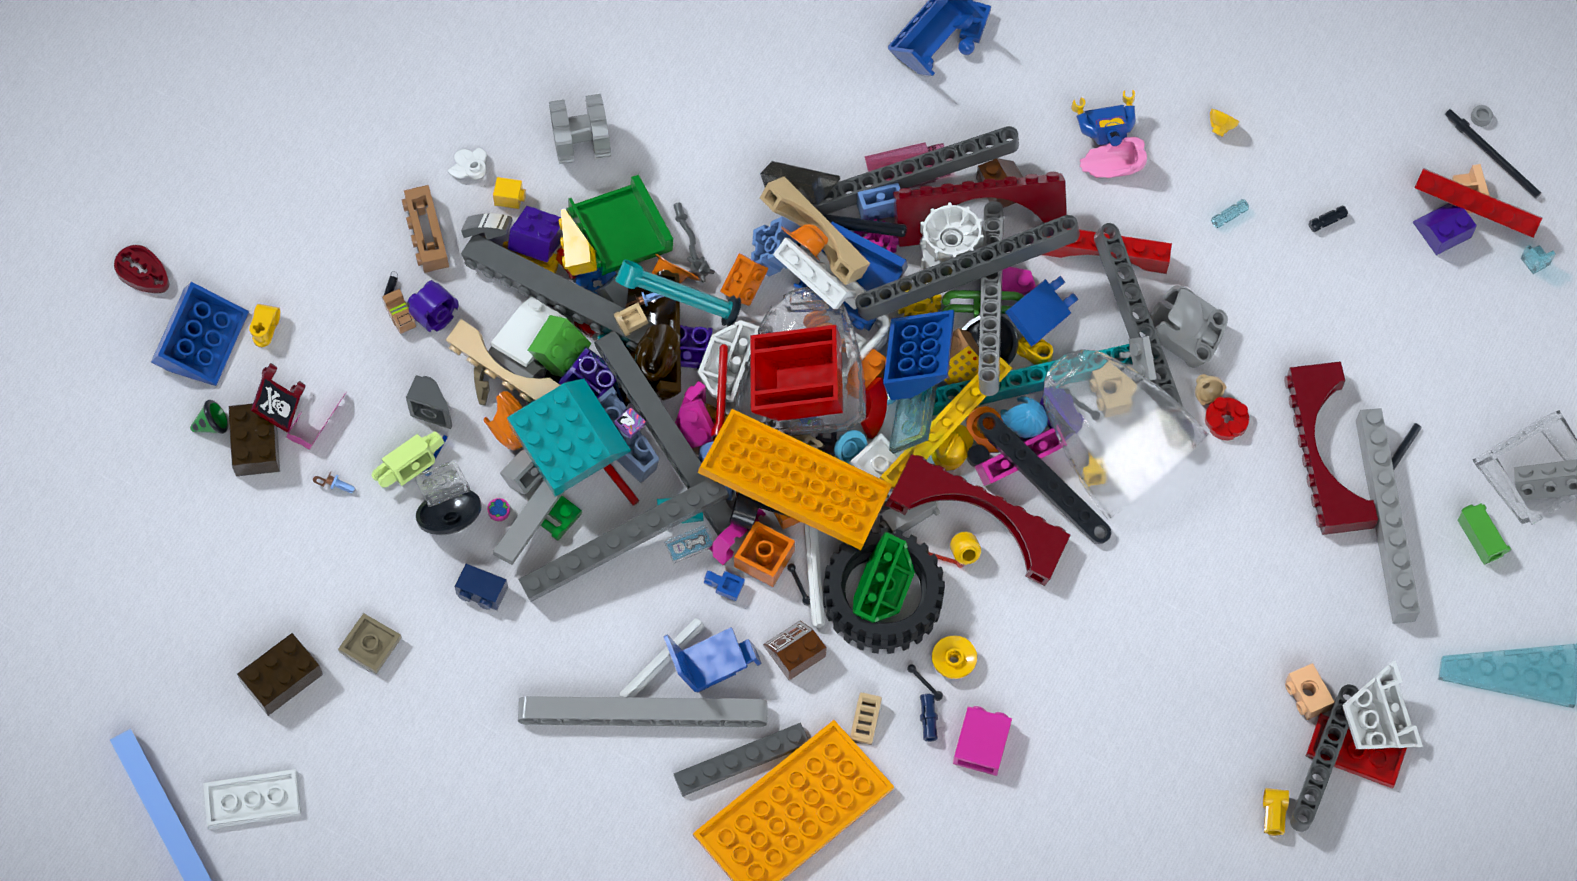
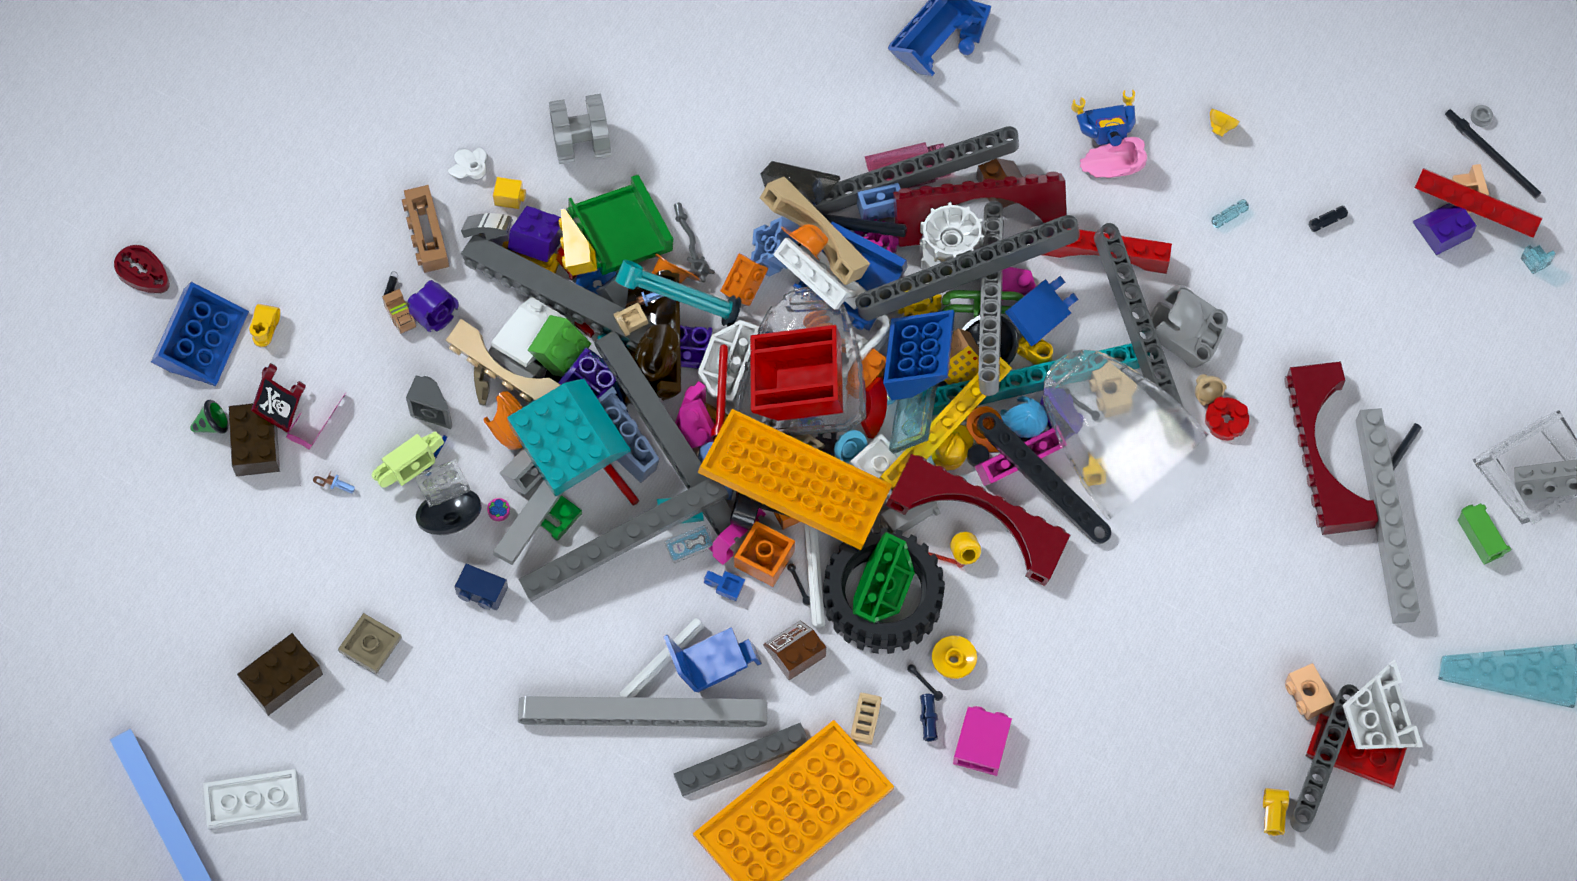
tile [614,407,646,438] -> none
light grey hinge [1119,336,1157,382] -> none

